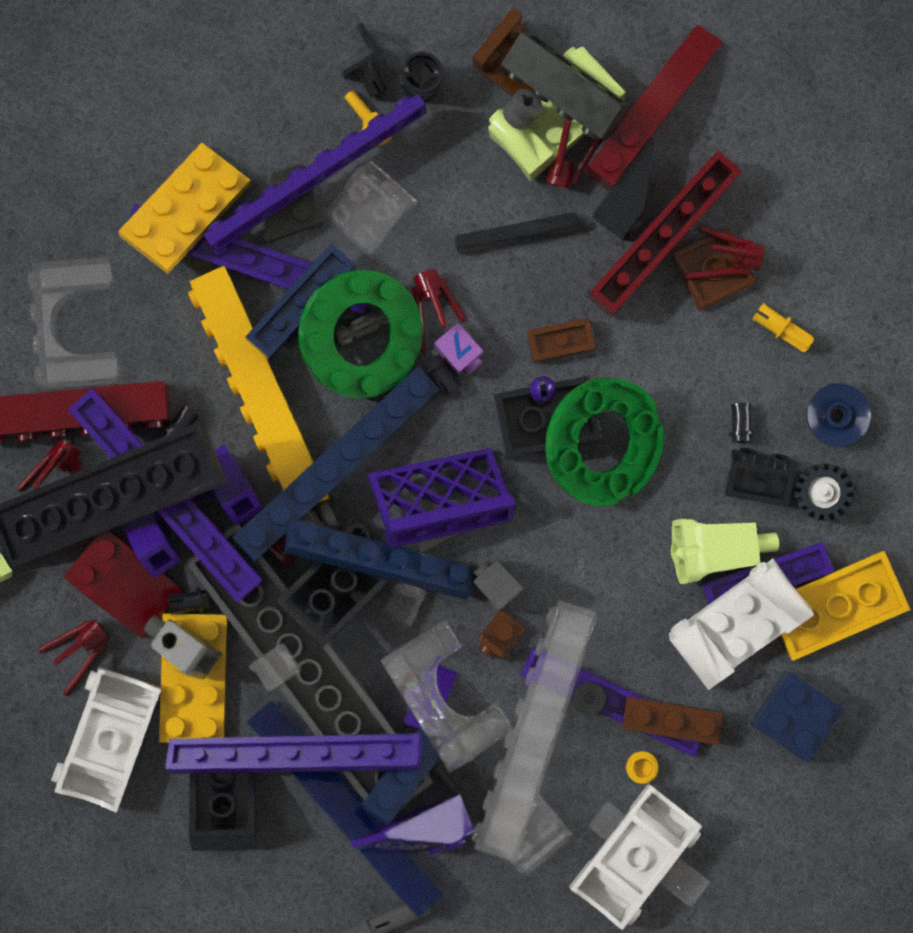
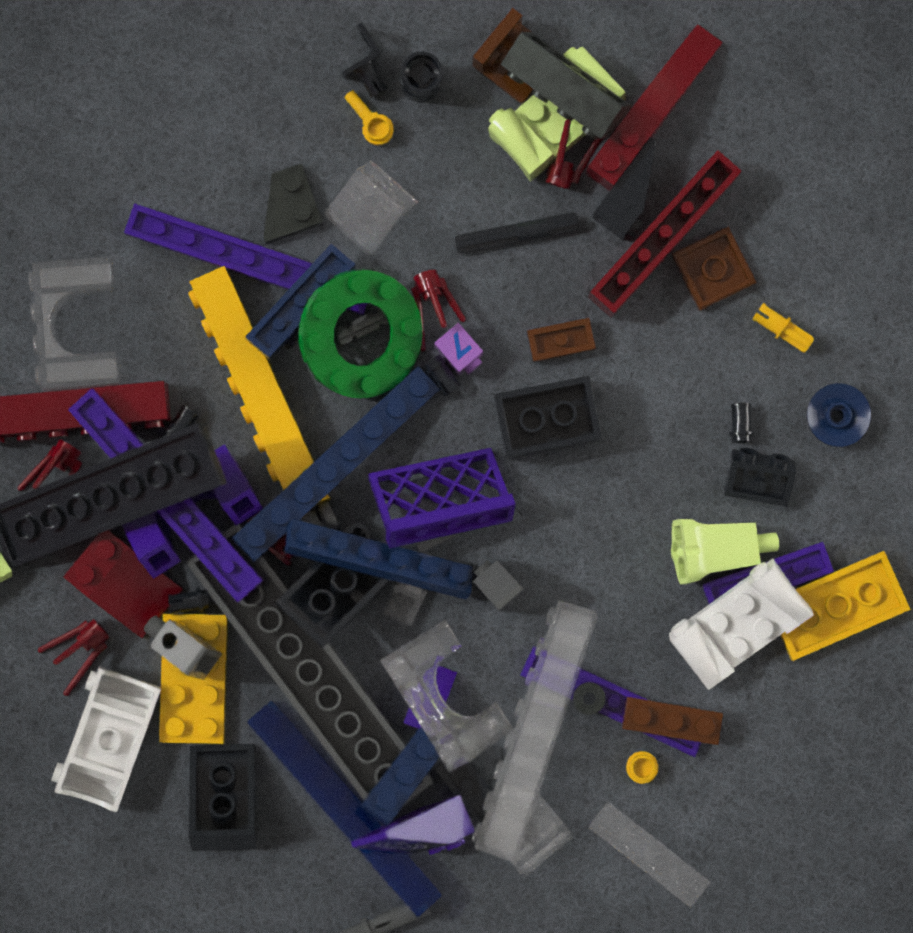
yellow plate [118,143,251,274] -> none
dark purple plate [165,734,422,774] -> none
dark purple plate [204,94,427,252] -> none
clear panel [248,643,302,691] -> none
reddish brown bracket [477,609,525,660] -> none
dark grey wheel [503,89,543,130] -> none
dark purple hinge [530,376,556,403] -> none
green plate [546,377,664,506] -> none
white piece [570,783,702,930] -> none
dark red plant [684,225,764,279] -> none
dark blue brick [749,671,844,763] -> none
black wheel [795,463,855,521] -> none

